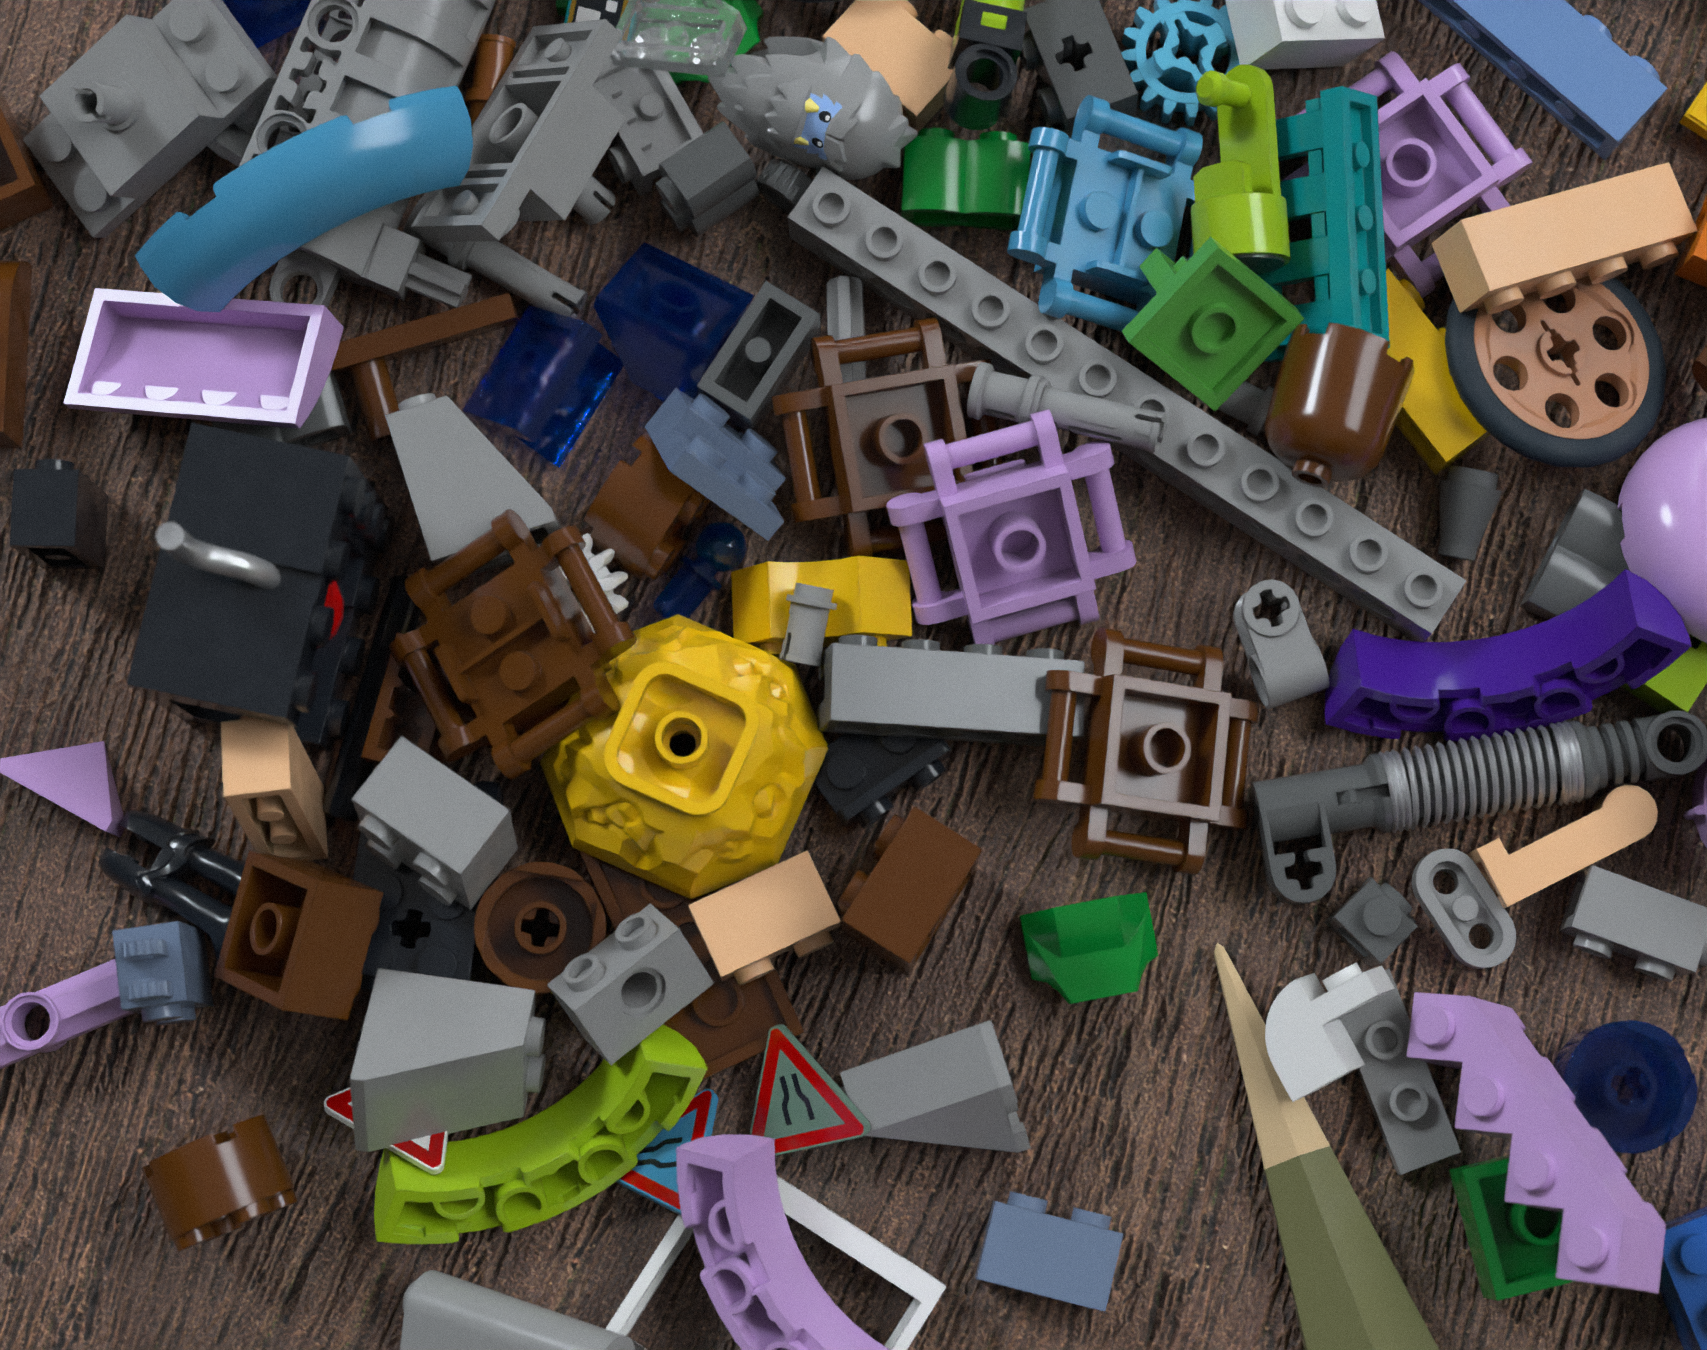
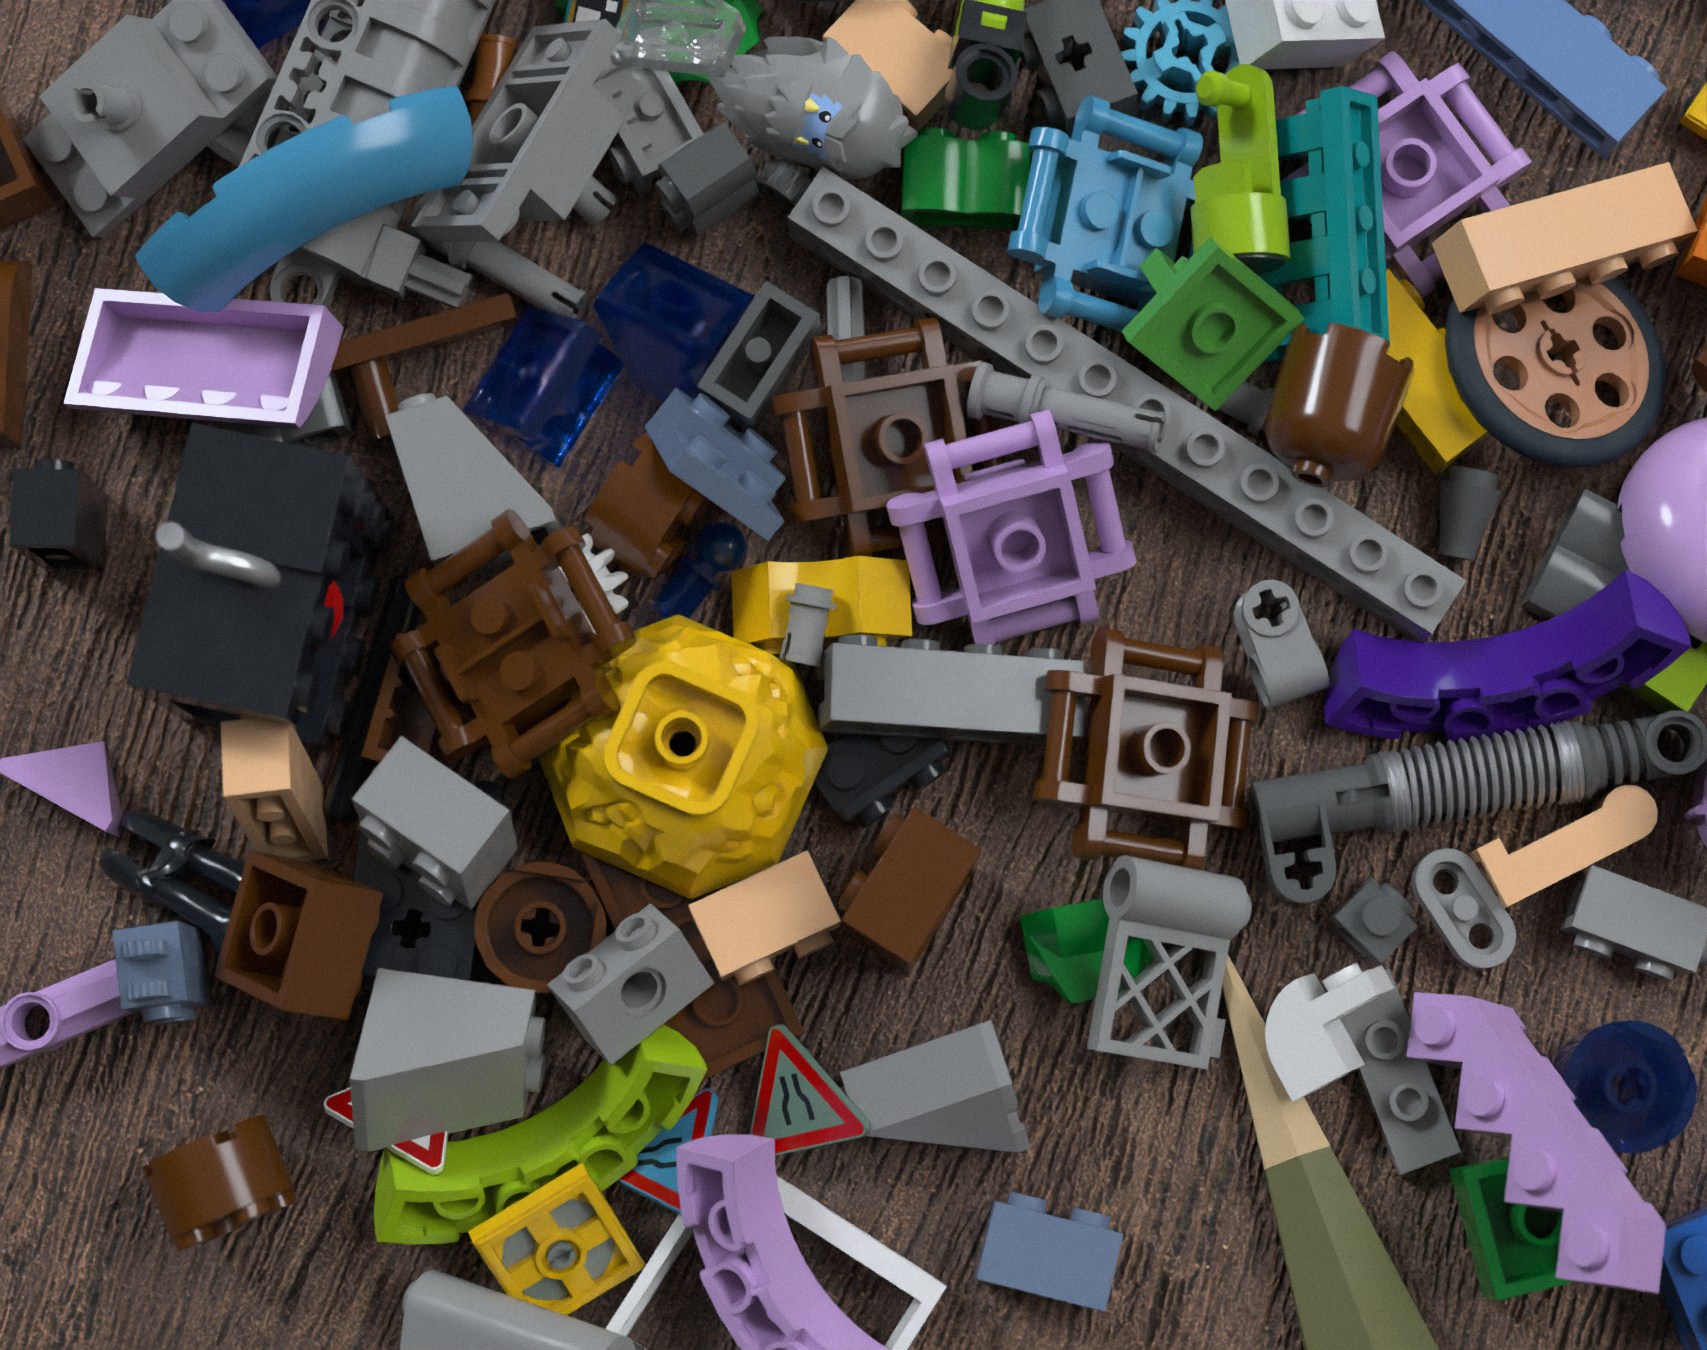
none -> yellow piece [468,1163,646,1315]
none -> light grey piece [1087,855,1252,1069]

